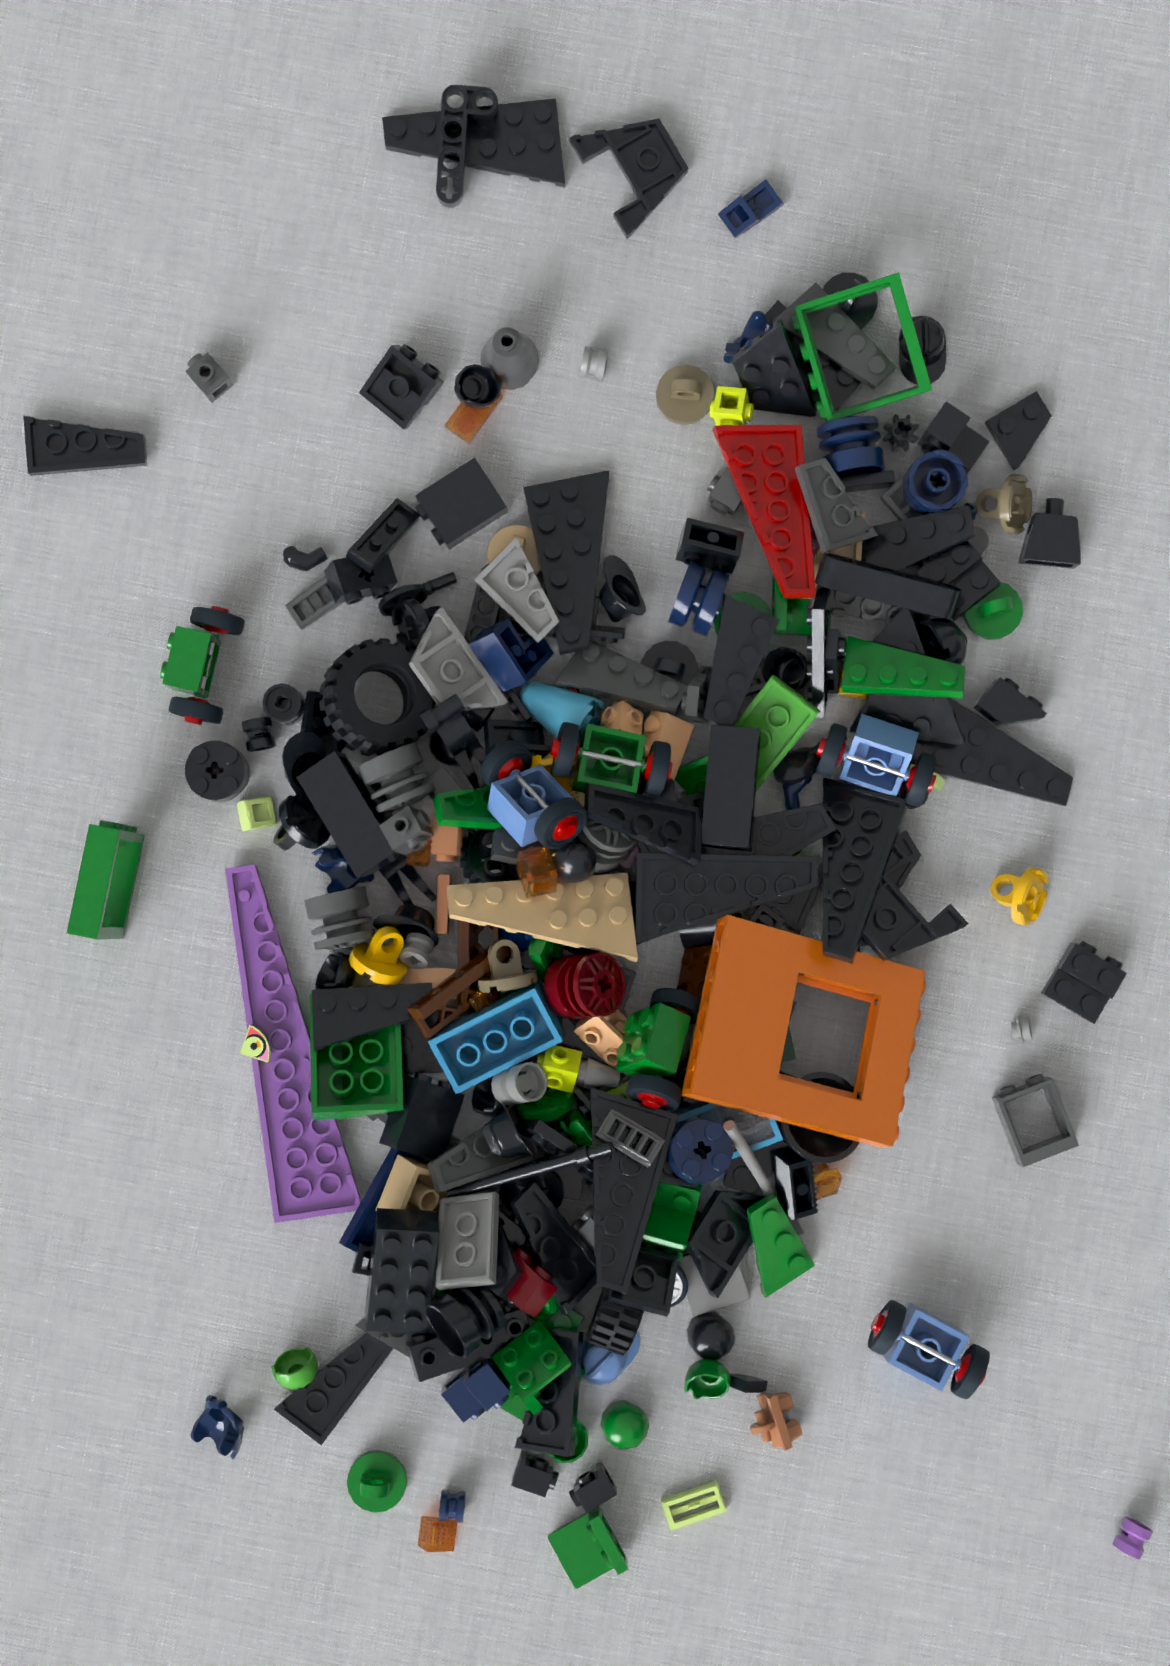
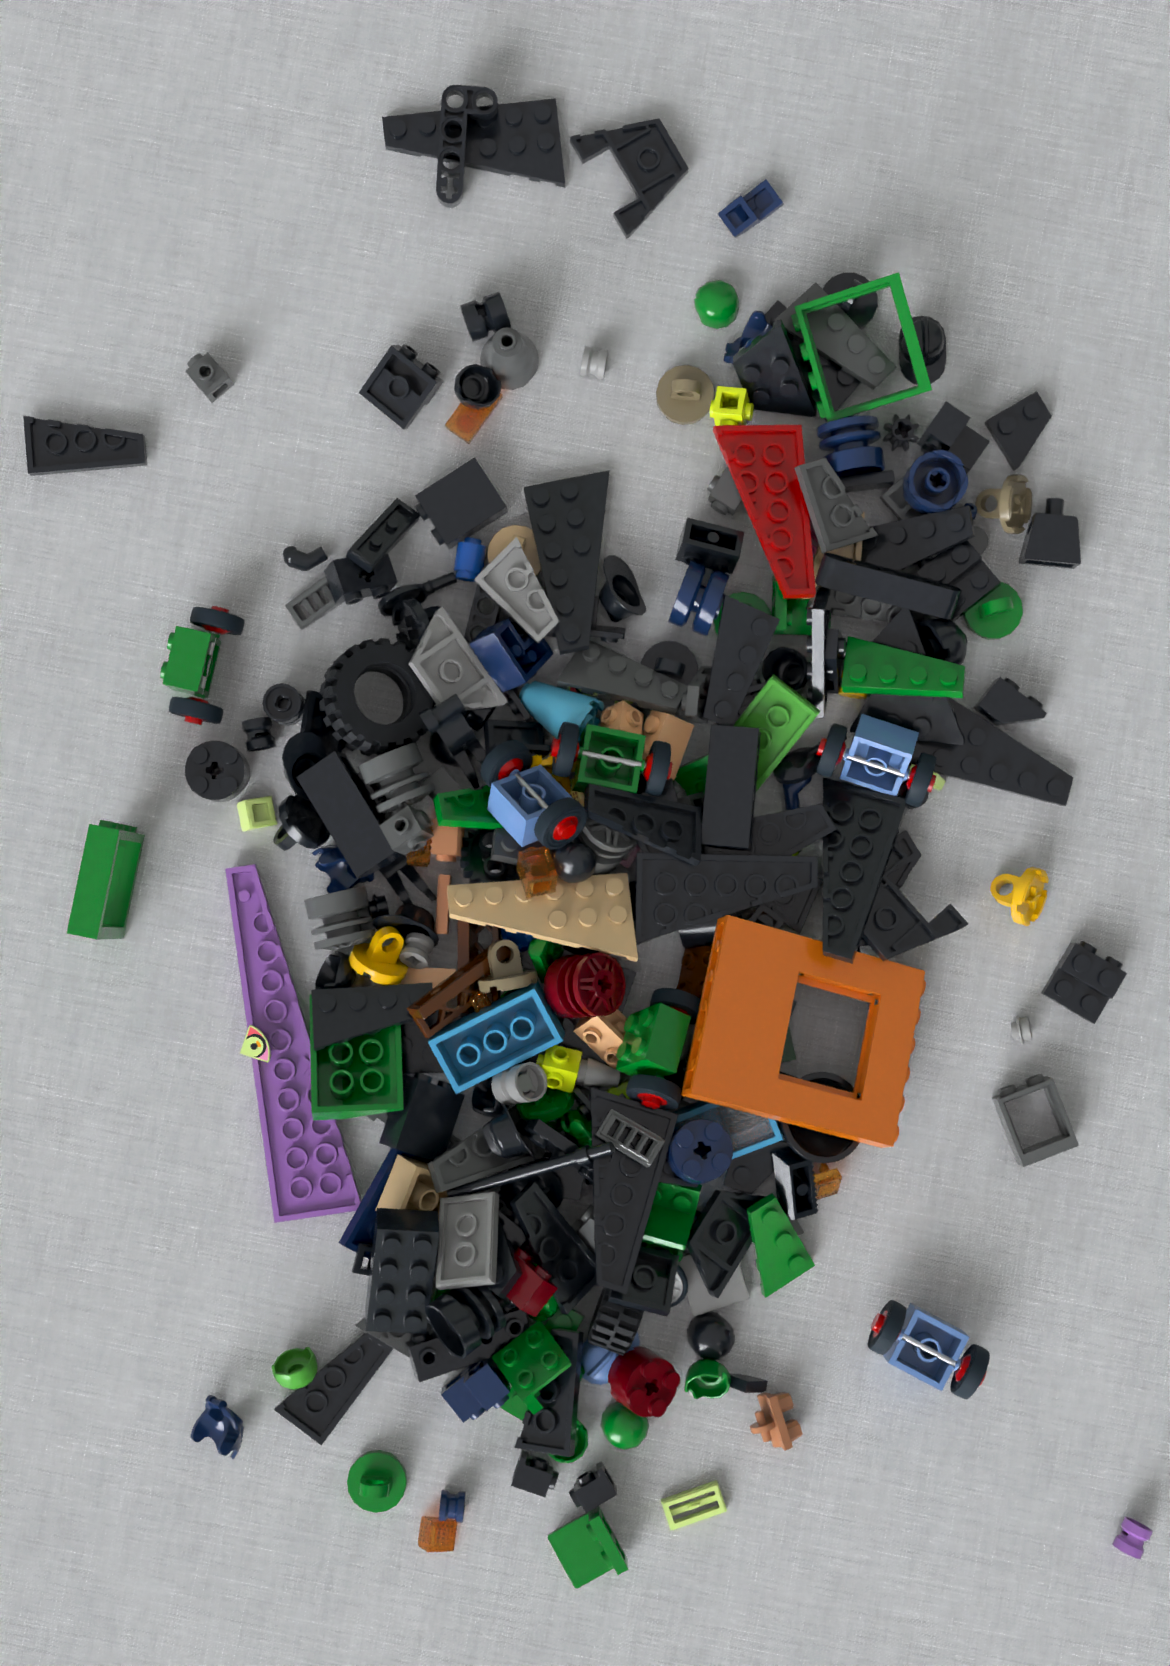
light grey bar [723,1120,777,1197] -> none
none -> black plate [368,894,389,919]
none -> blue brick [454,537,487,582]
none -> black wheel [460,292,511,342]
none -> dark red brick [608,1346,680,1417]
none -> green hair [694,280,739,329]

